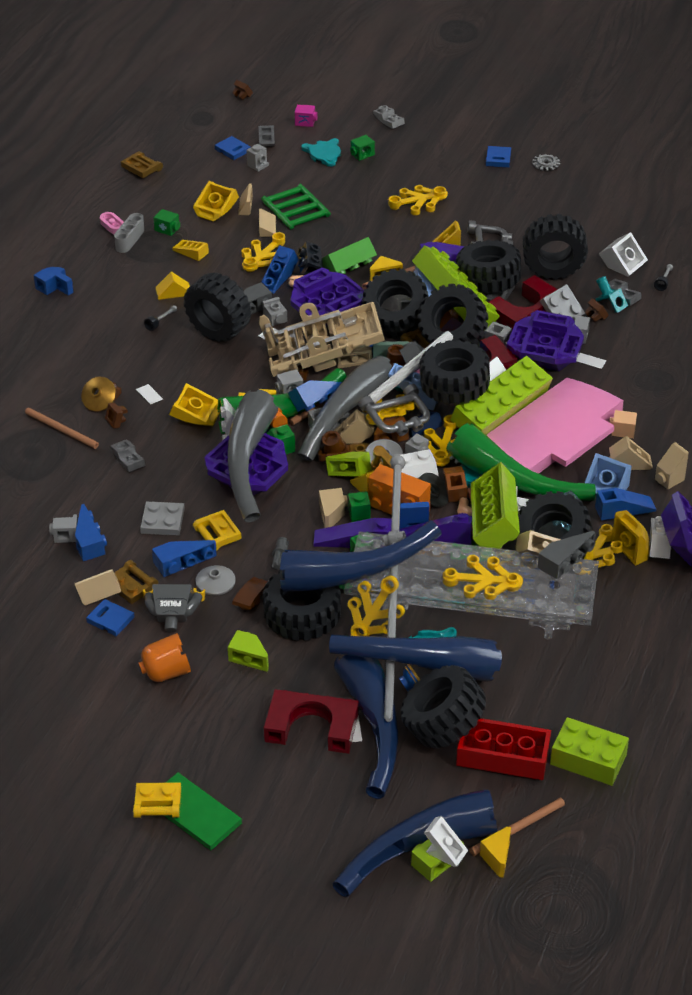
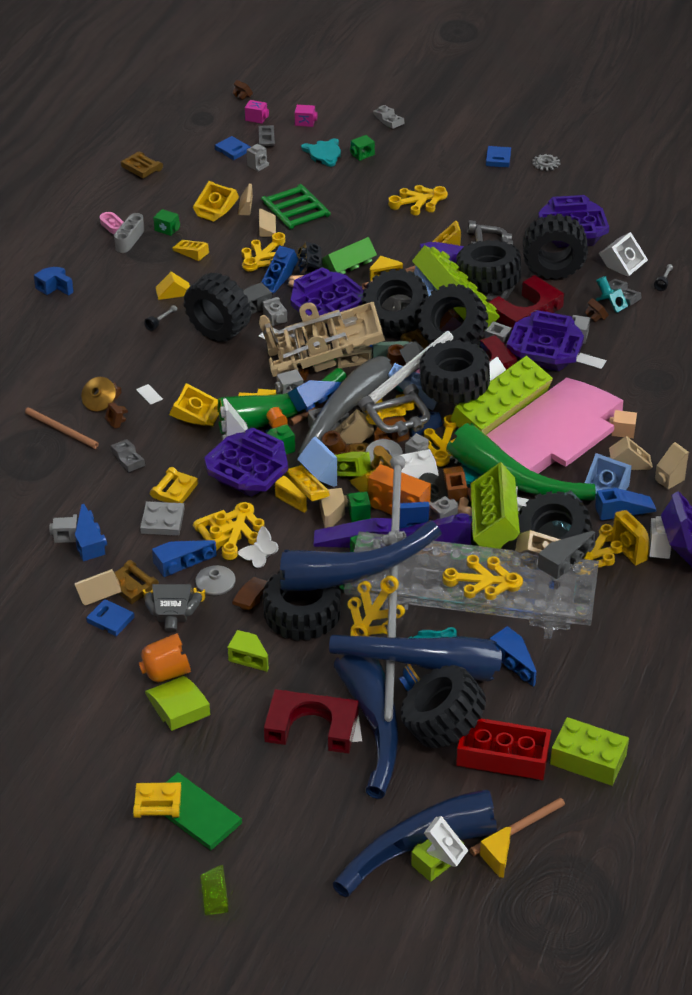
dark grey brick [228,389,278,522] -> none
dark grey axle [272,537,289,570] -> none
light grey plate [540,284,585,317] -> none
none -> lime slope [145,676,210,731]
none -> yellow plate [150,467,198,503]
none -> clear neon green slope [201,865,229,915]
none -> yellow plant [210,502,264,560]
none -> white animal [238,526,279,568]
none -> dark pink brick [245,100,269,124]
none -> yellow slope [275,476,307,513]
none -> yellow tile [285,465,330,501]
none -> light blue slope [298,437,337,487]
none -> light grey brick [429,496,458,521]
none -> blue slope [490,626,537,687]
none -> dark purple piece [538,195,609,248]

